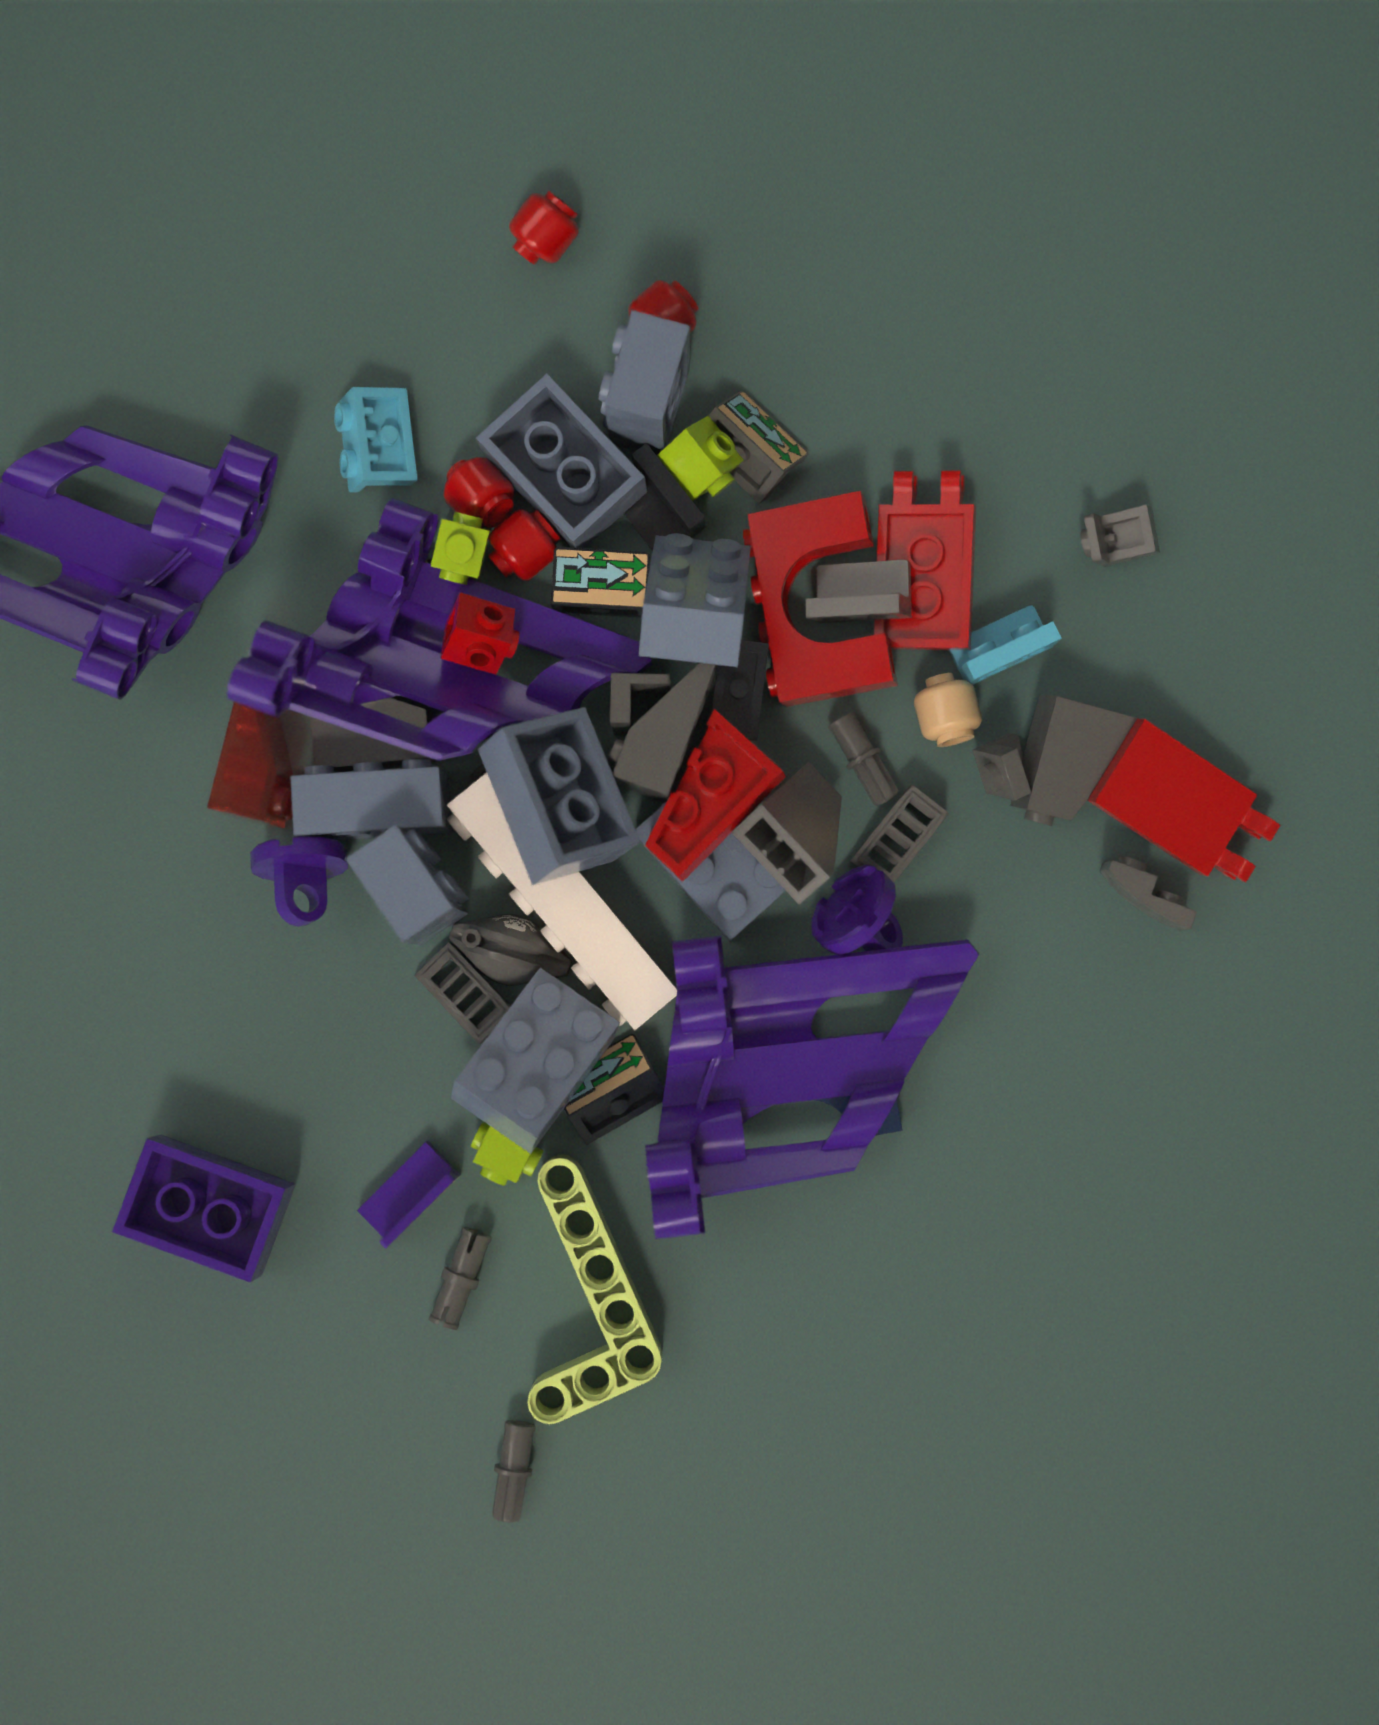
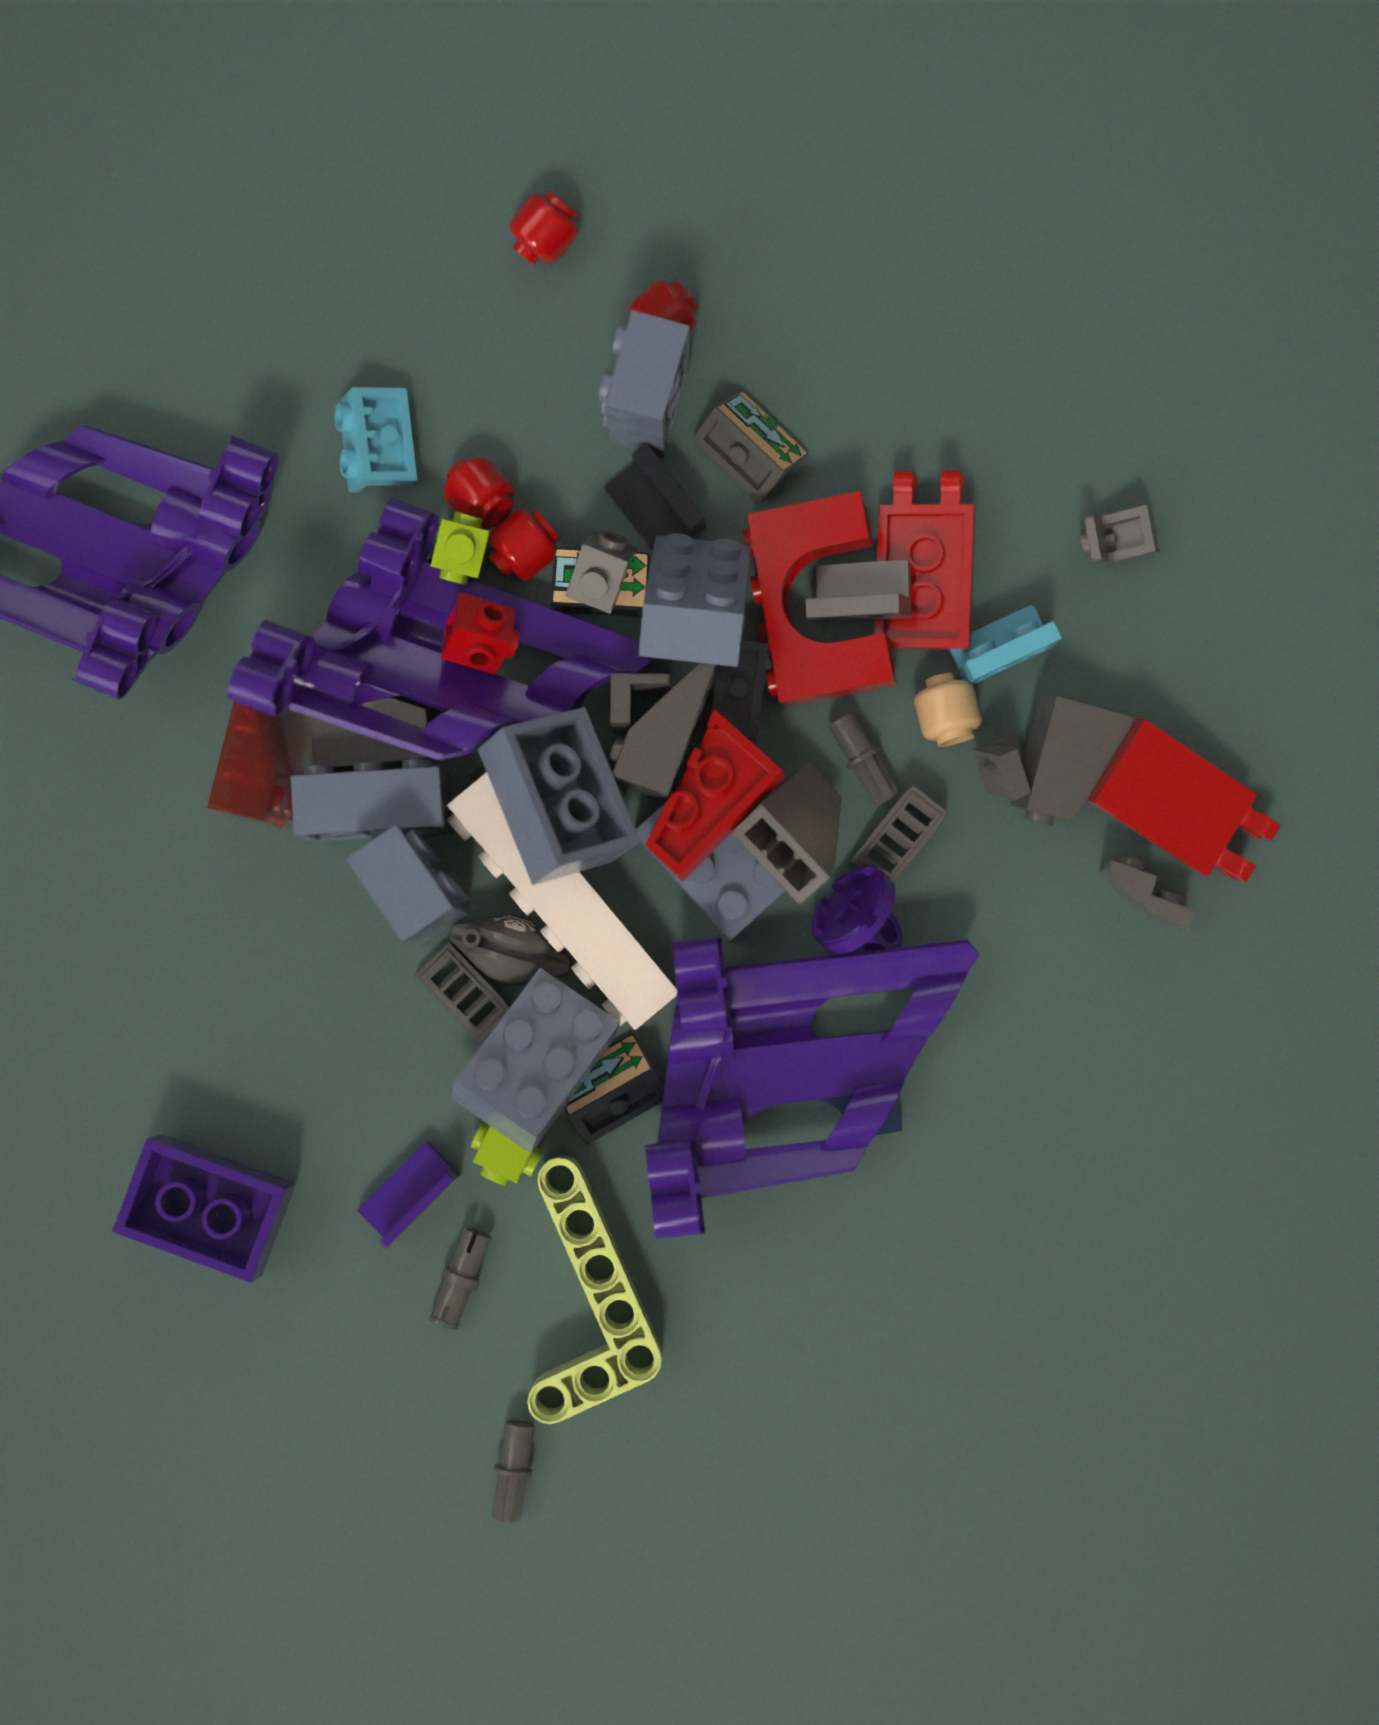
dark purple tile [250,836,349,927] -> none
sand blue brick [476,373,647,549] -> none
lime brick [657,415,744,501] -> none
none -> bracket [565,531,638,614]

